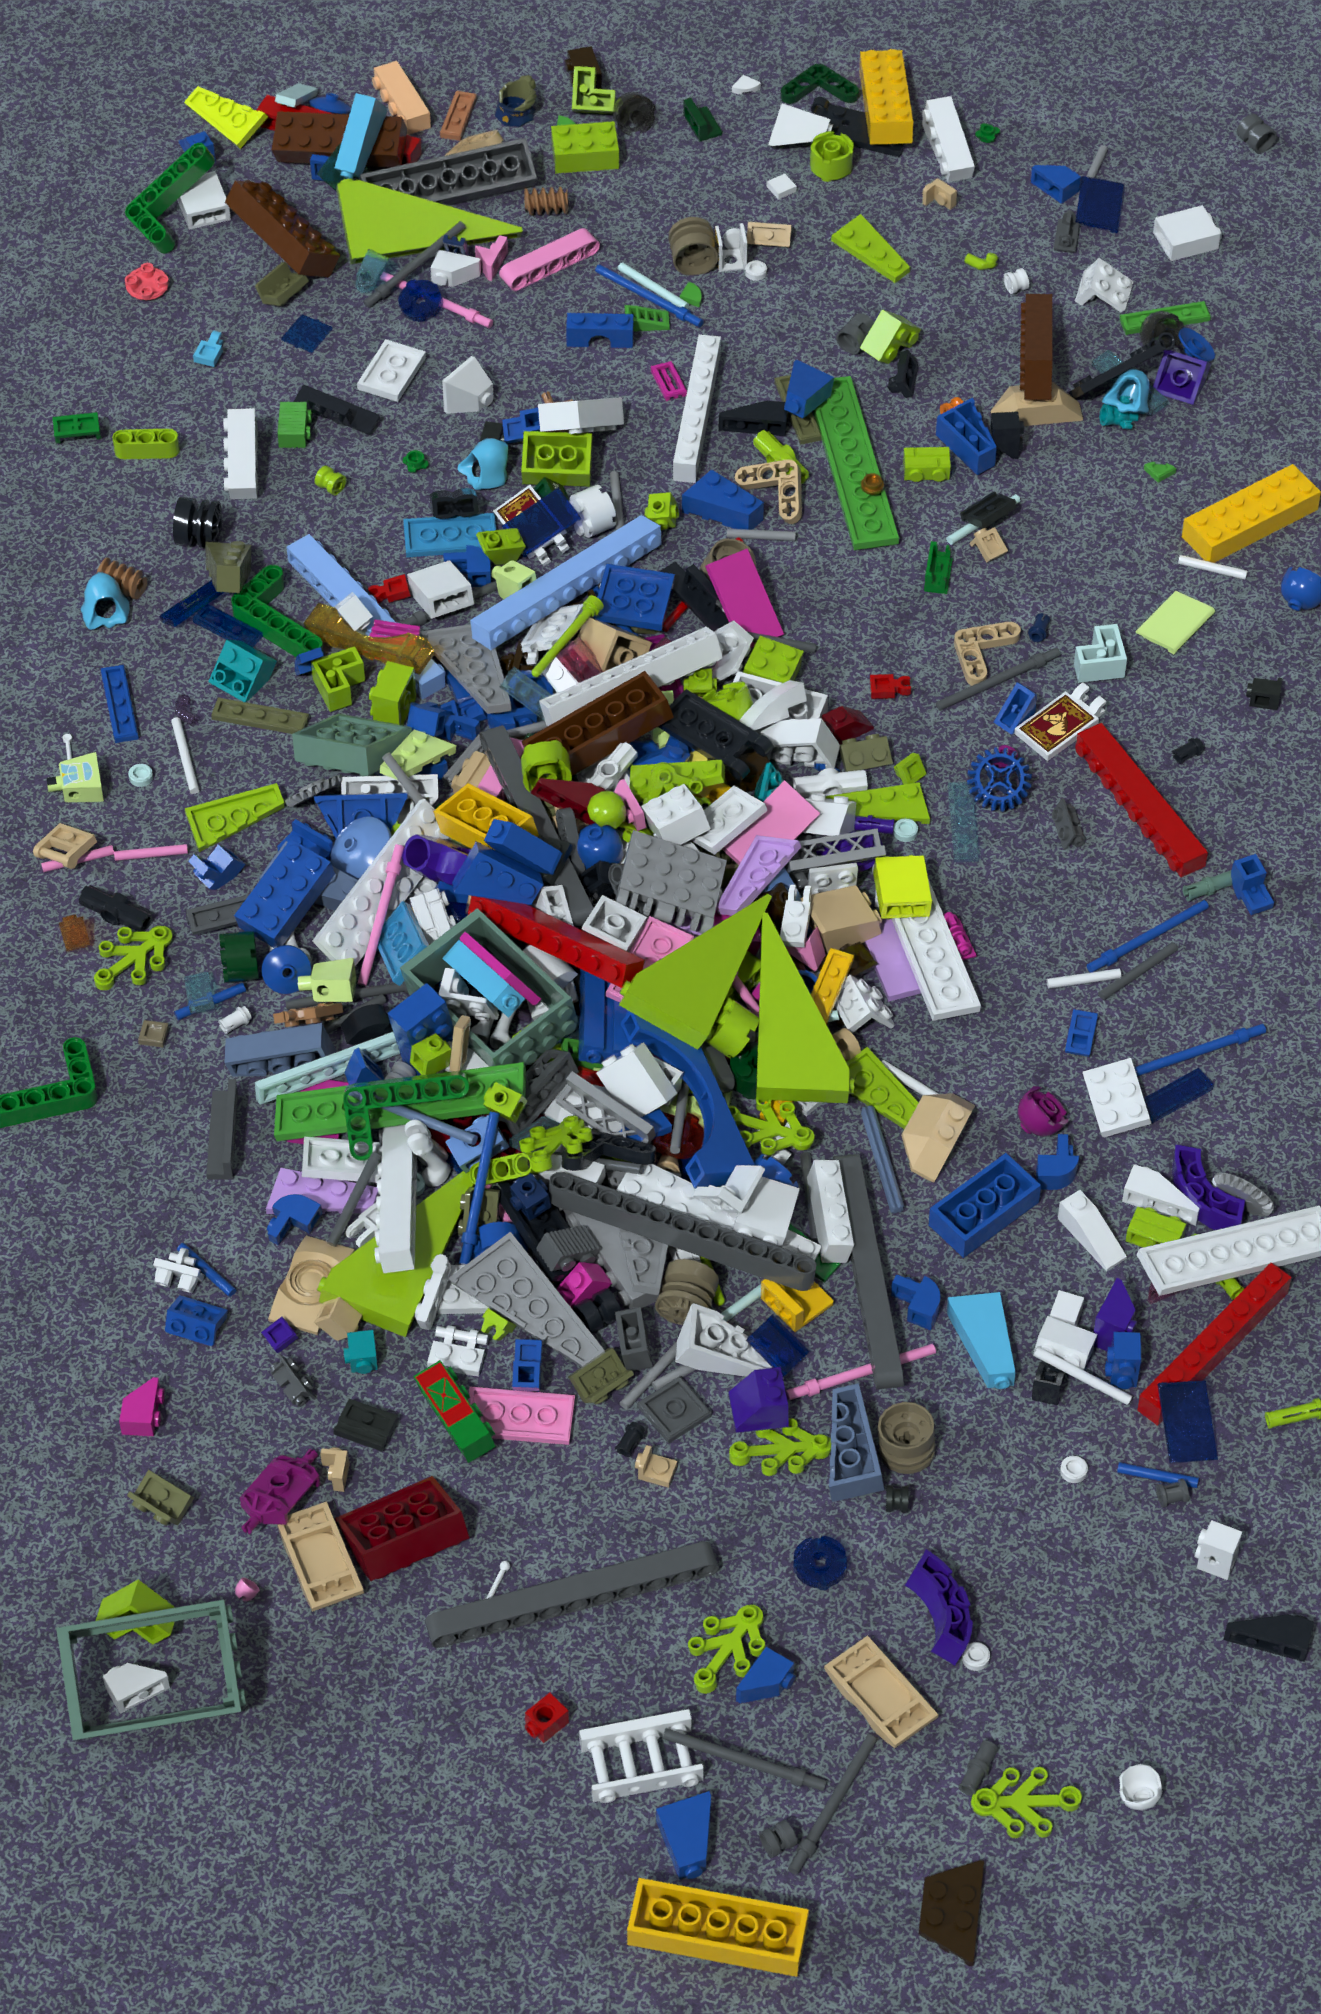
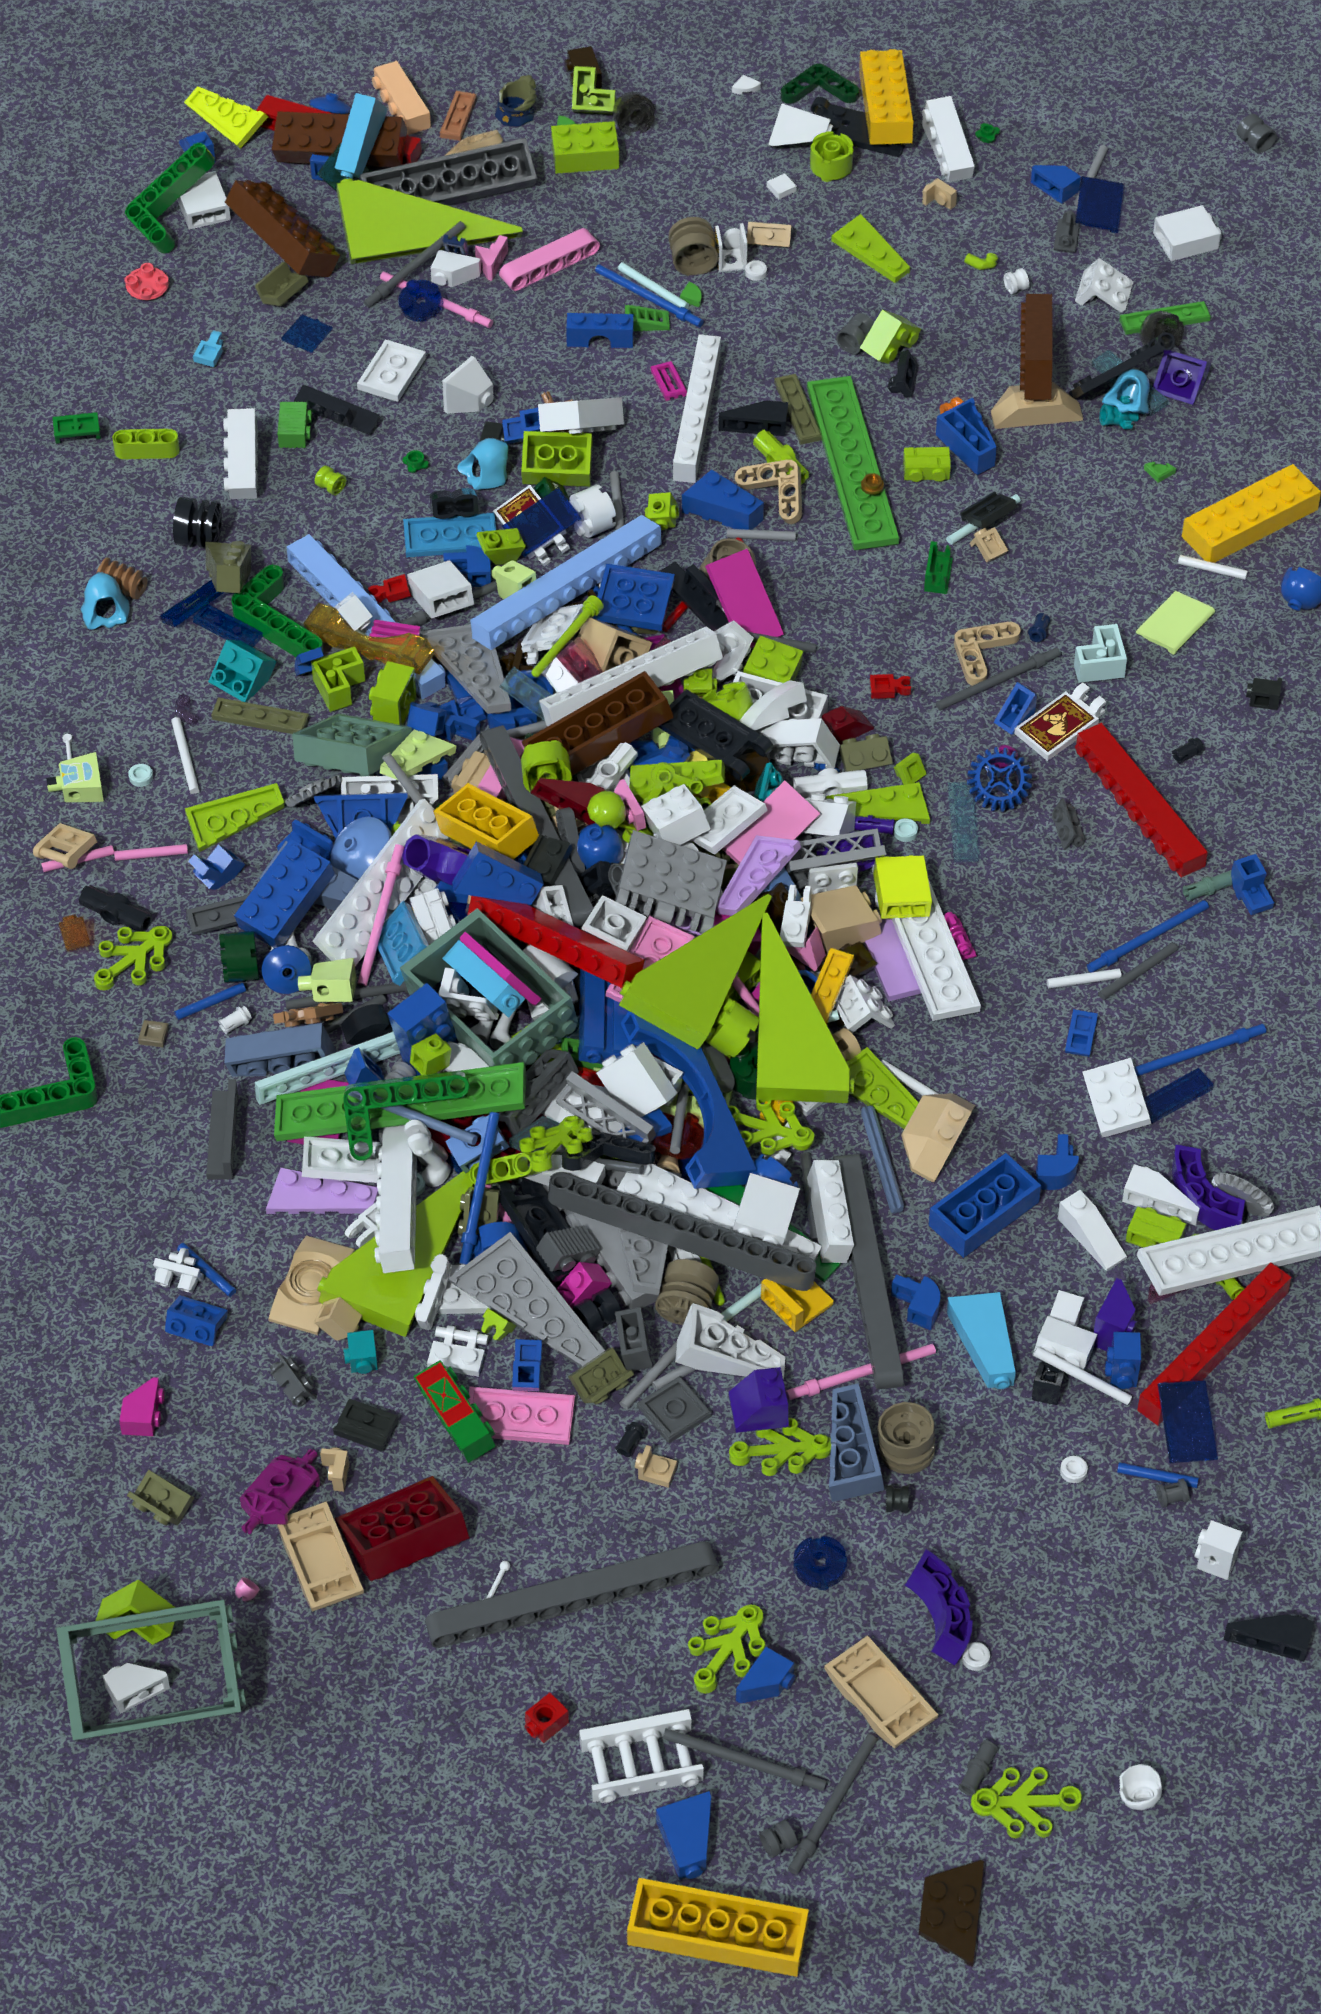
blue tile [100,665,138,743] -> none
clear light blue tile [184,972,215,1013] -> none
dark purple tile [261,1316,298,1353] -> none
blue brick [267,1194,323,1245] -> none
light aqua tile [275,83,318,107] -> none
dark grey bar [327,1152,381,1247] -> none
clear light blue piece [355,249,389,294] -> none
tan tile [449,1015,471,1071] -> none
lime brick [483,1082,527,1123] -> none
blue slope [484,819,562,875] -> none
dark blue brick [510,1173,551,1221] -> none
medium nougat piece [524,187,568,216] -> none
dark green panel [683,98,722,142] -> none
white bracket [693,1165,765,1213] -> none
clear blue plate [746,1314,809,1377] -> none
blue slope [784,359,834,418] -> none
black slope [990,411,1024,459] -> none
magenta cylinder [1018,1086,1068,1137] -> none
blue dish [1178,328,1215,362] -> none

